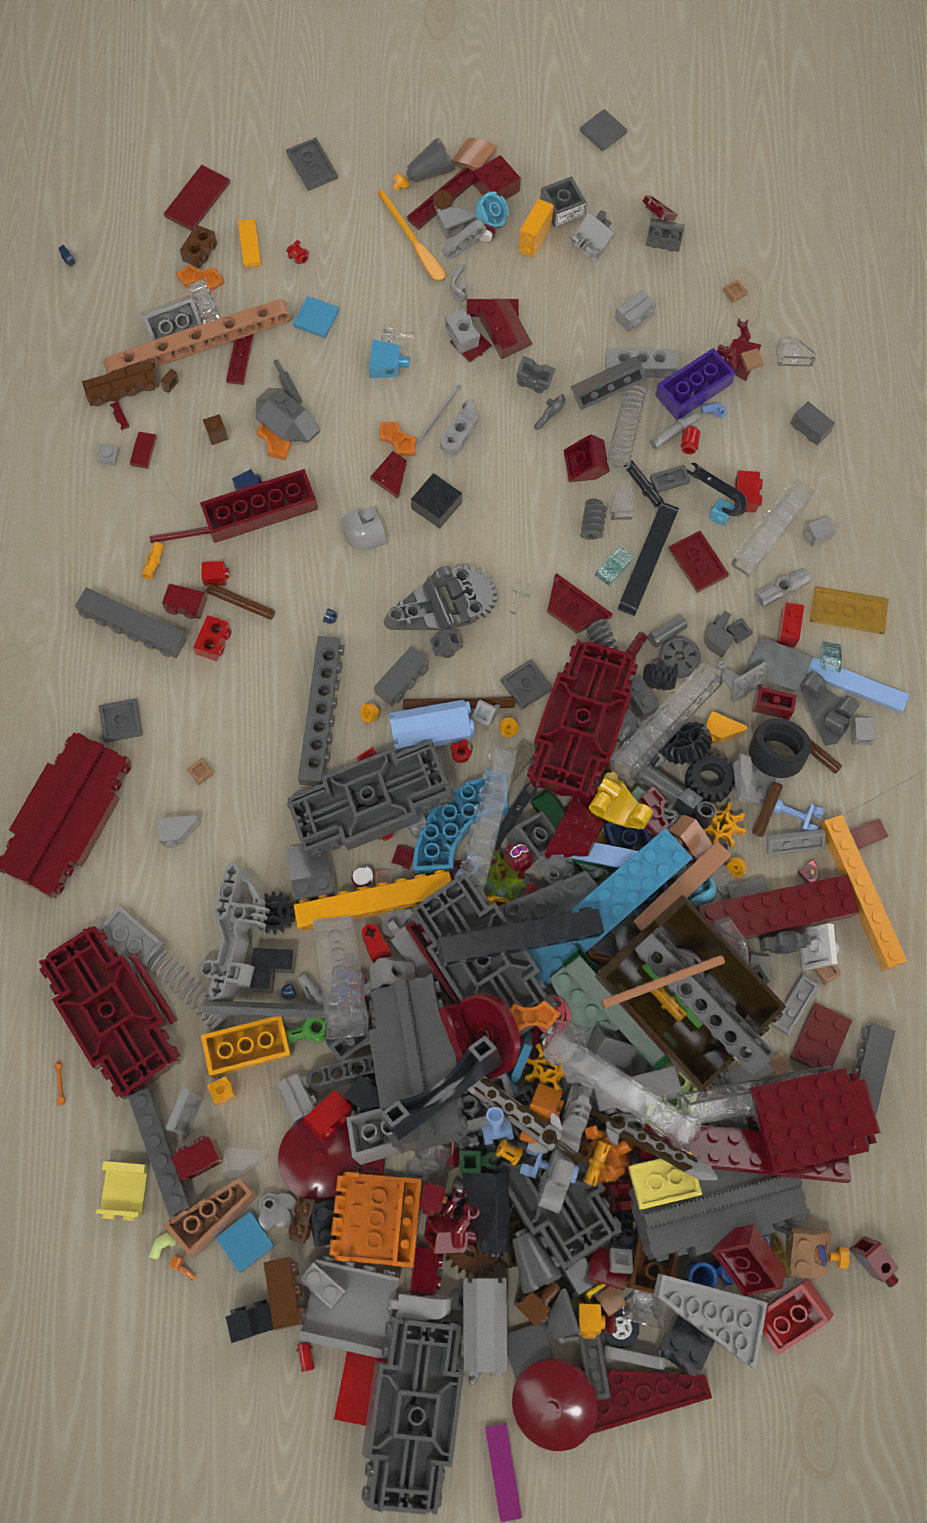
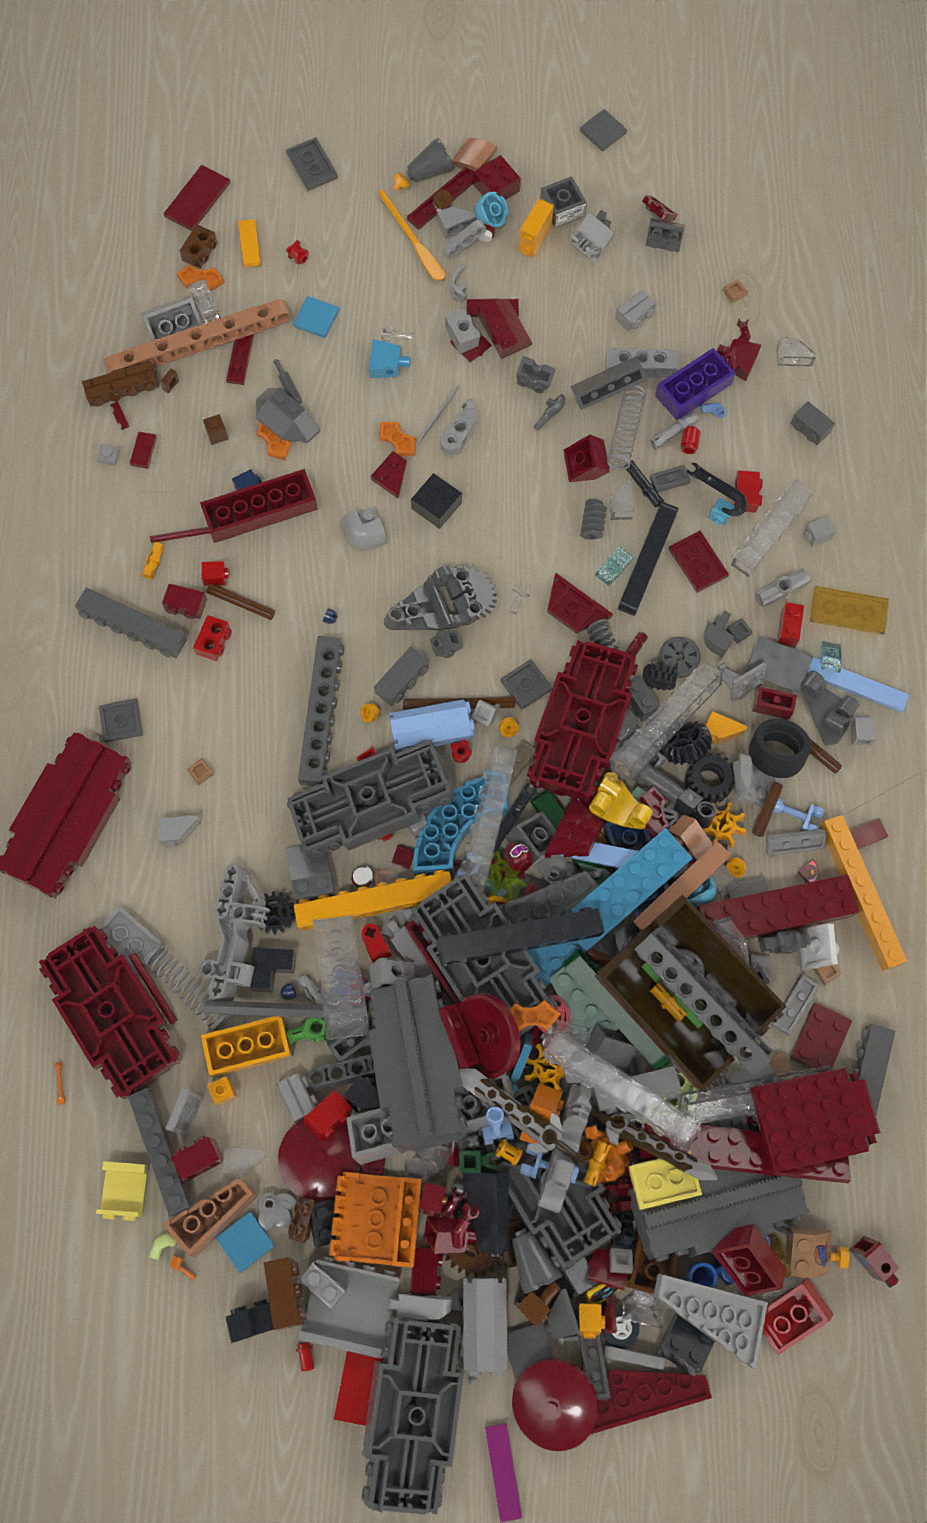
dark blue tile [58,245,75,266] -> none
black arch [381,1036,503,1141] -> none
medium nougat tile [596,1287,626,1316] -> none
nougat tile [600,955,725,1009] -> none
dark grey brick [648,614,687,647] -> none
medium nougat tile [740,349,764,371] -> none

